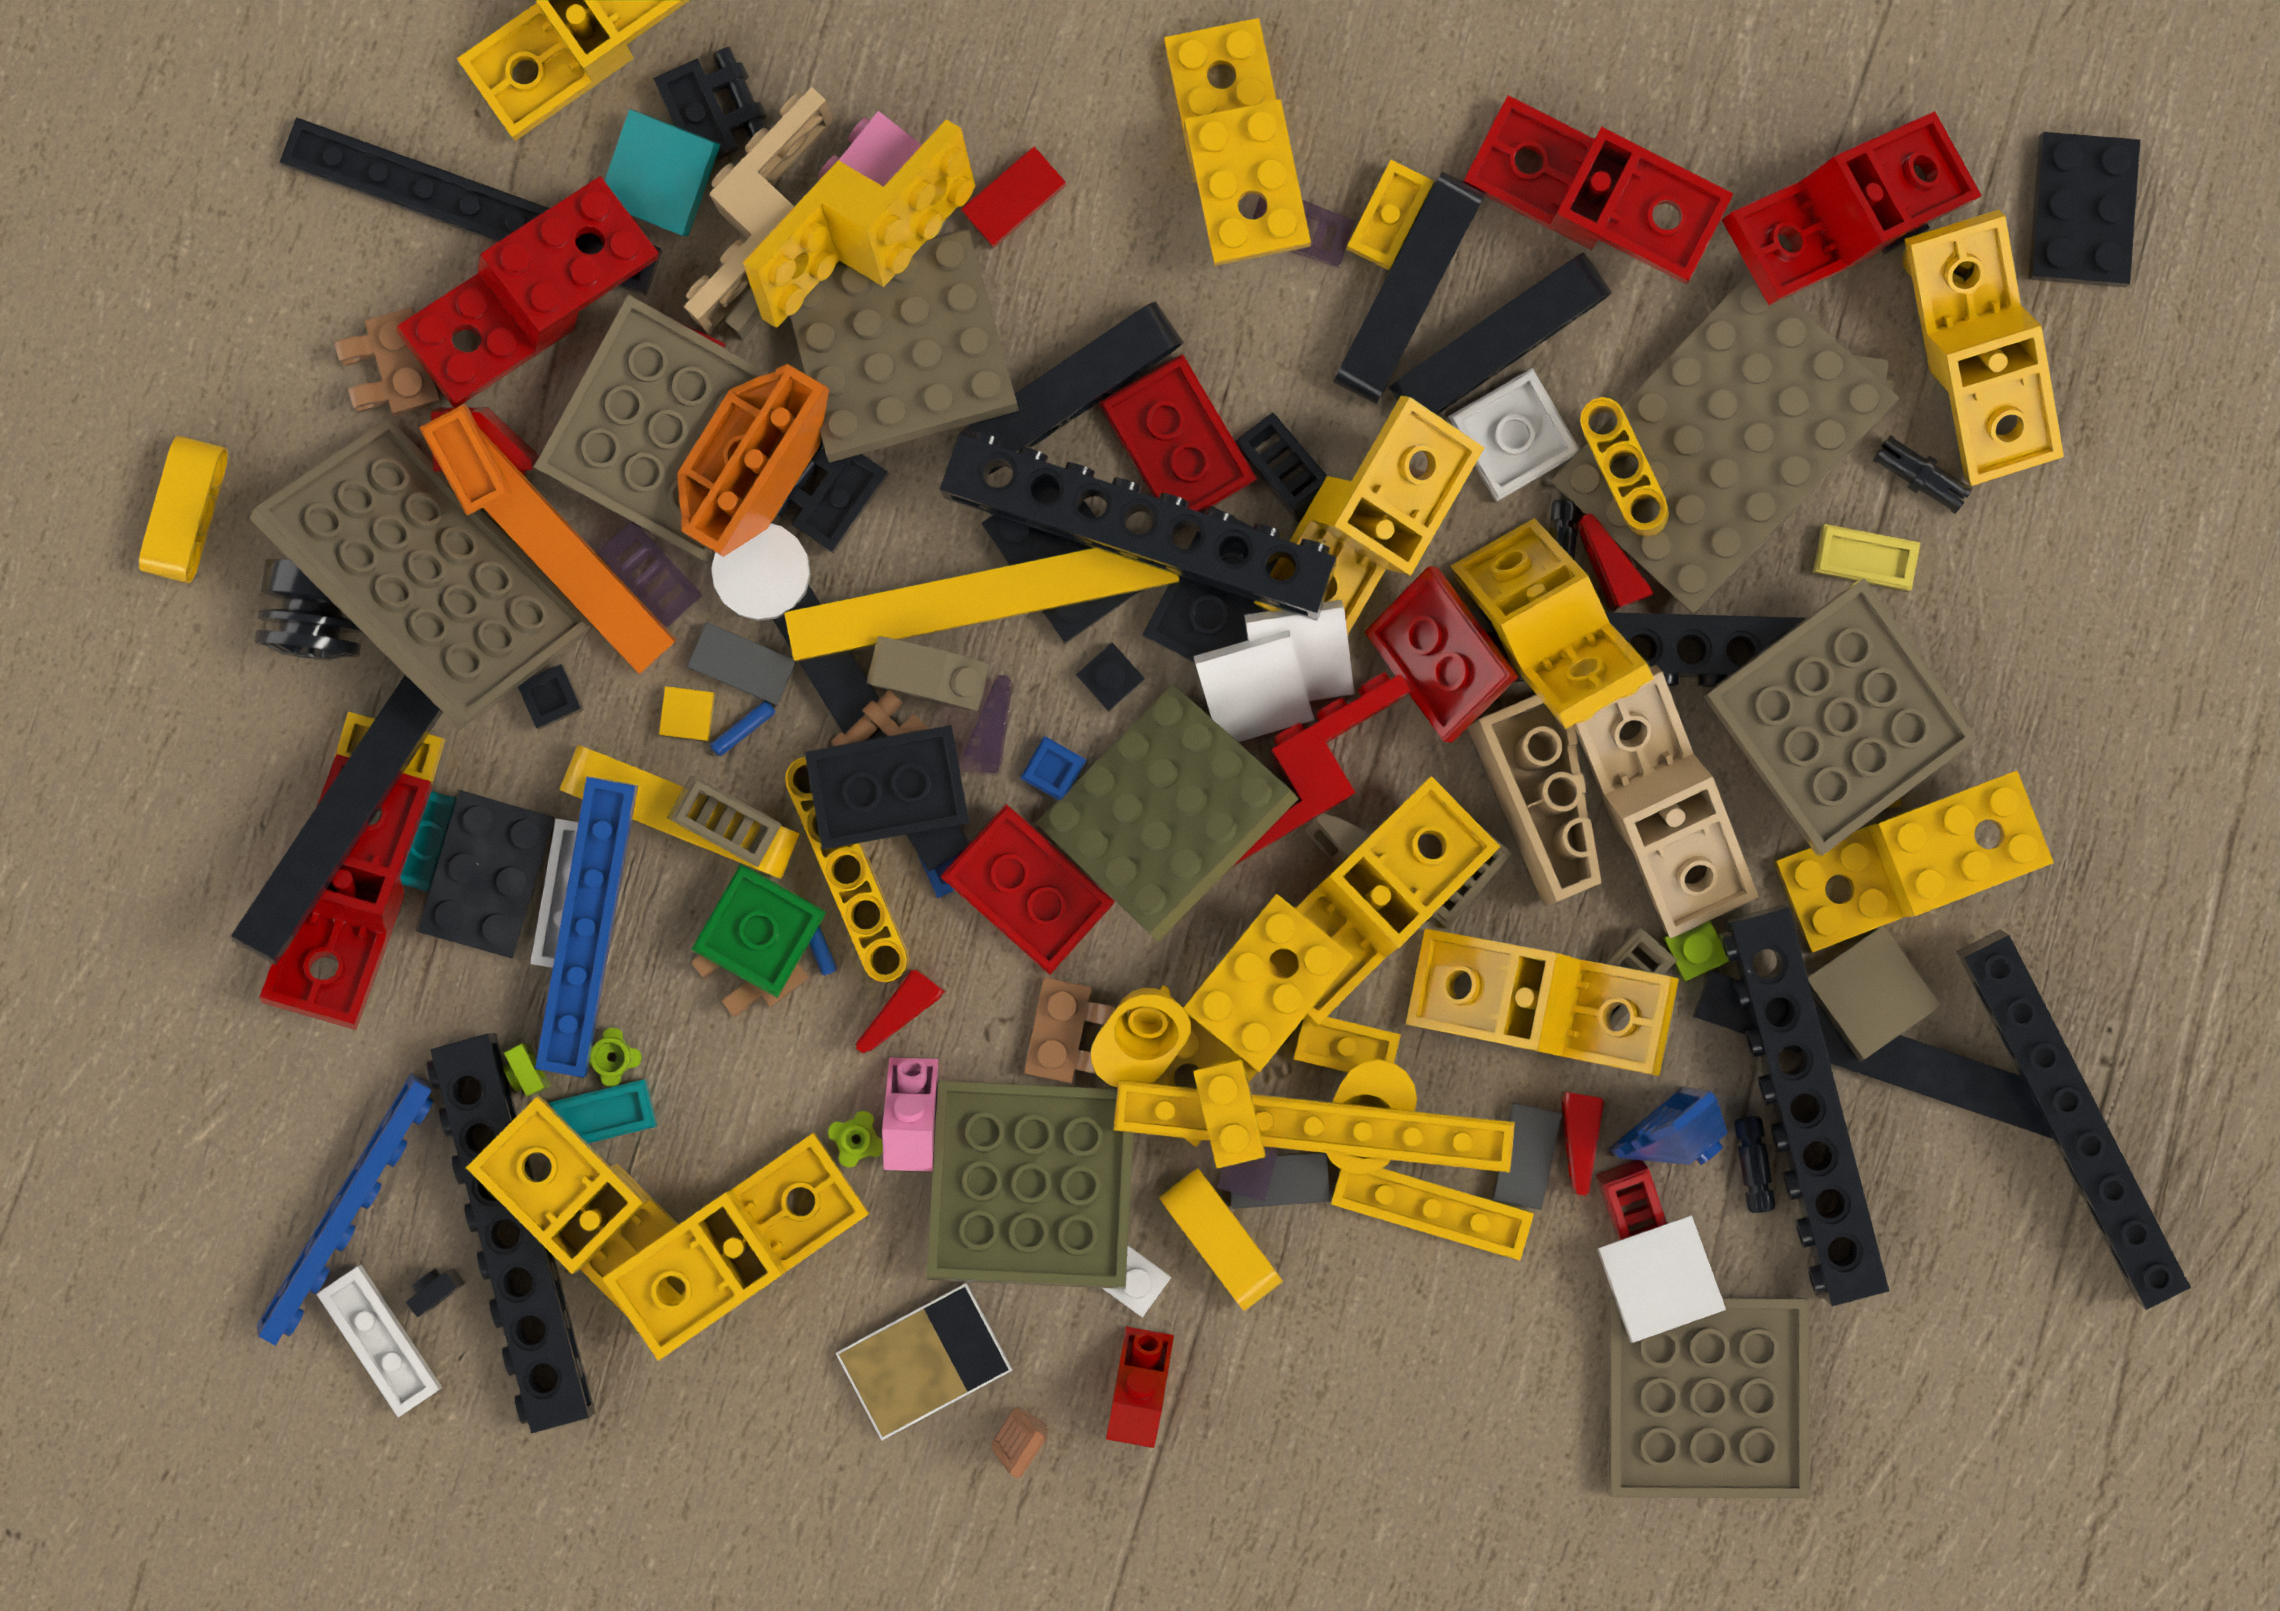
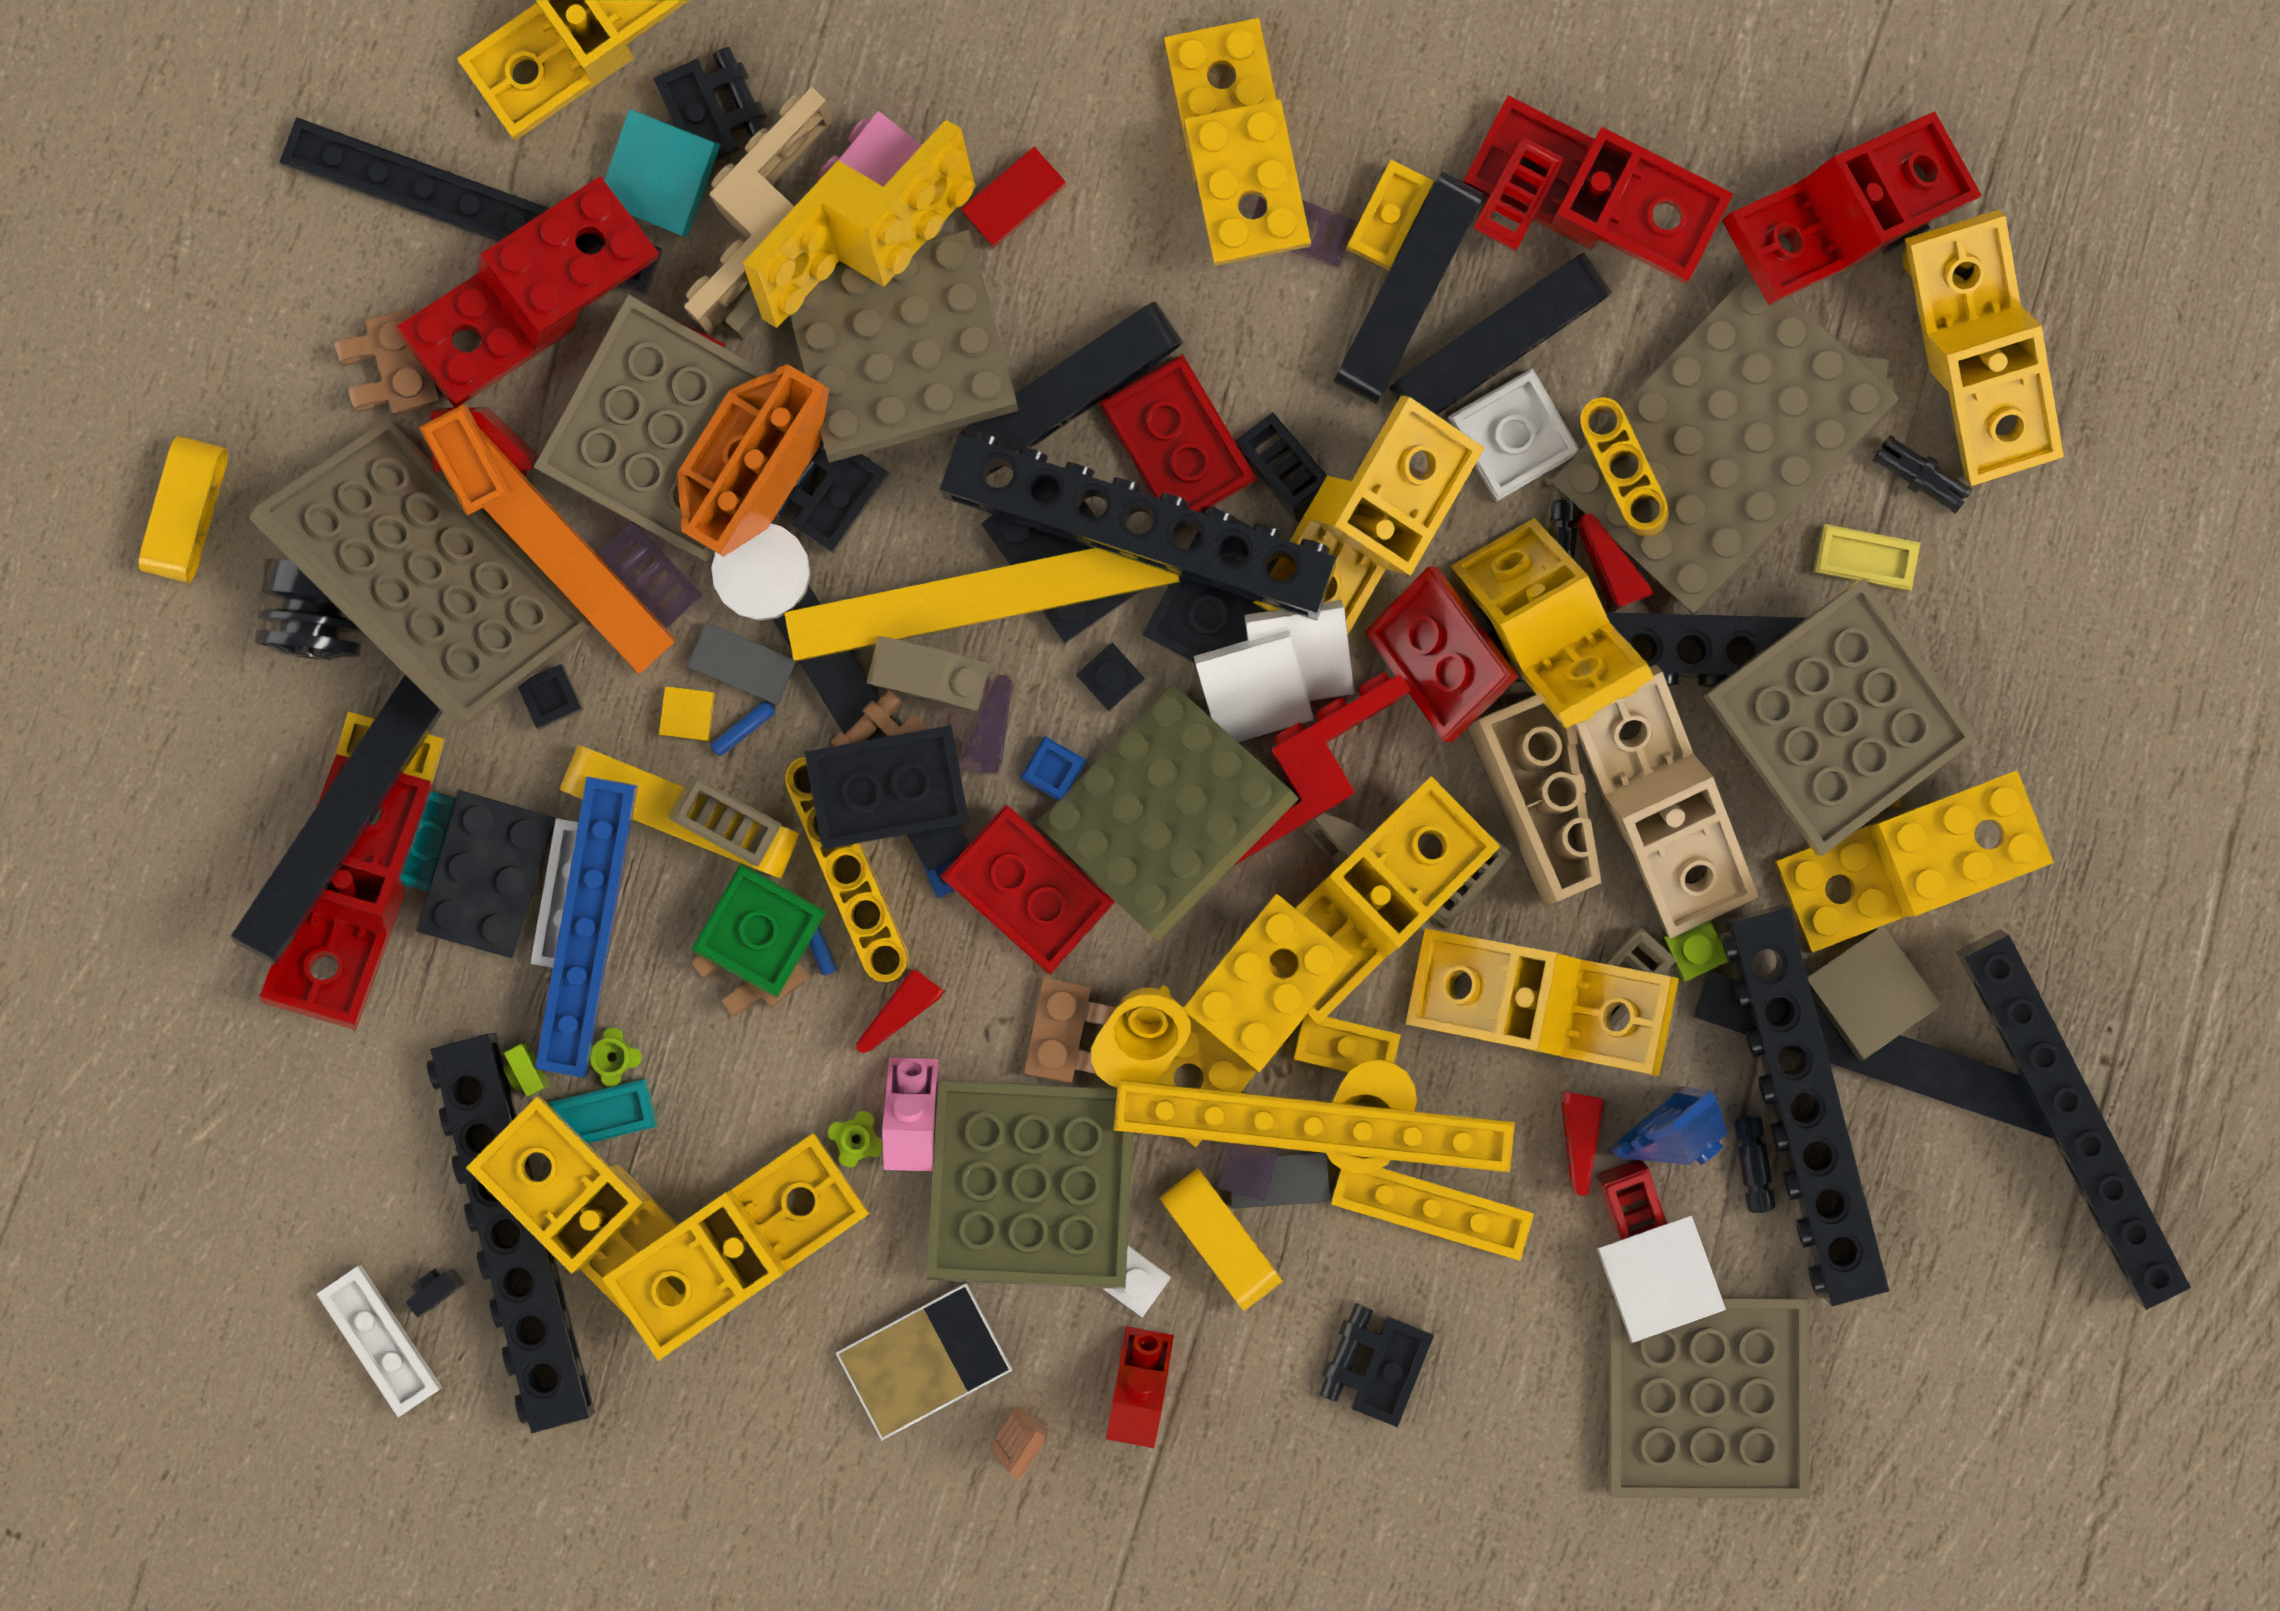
blue plate [256,1073,433,1346] -> none
yellow plate [1193,1059,1266,1168] -> none
dark grey tile [1492,1103,1562,1210] -> none
black plate [2029,132,2141,287] -> none
none -> black plate [1319,1303,1434,1428]
none -> red slope [1473,137,1565,252]

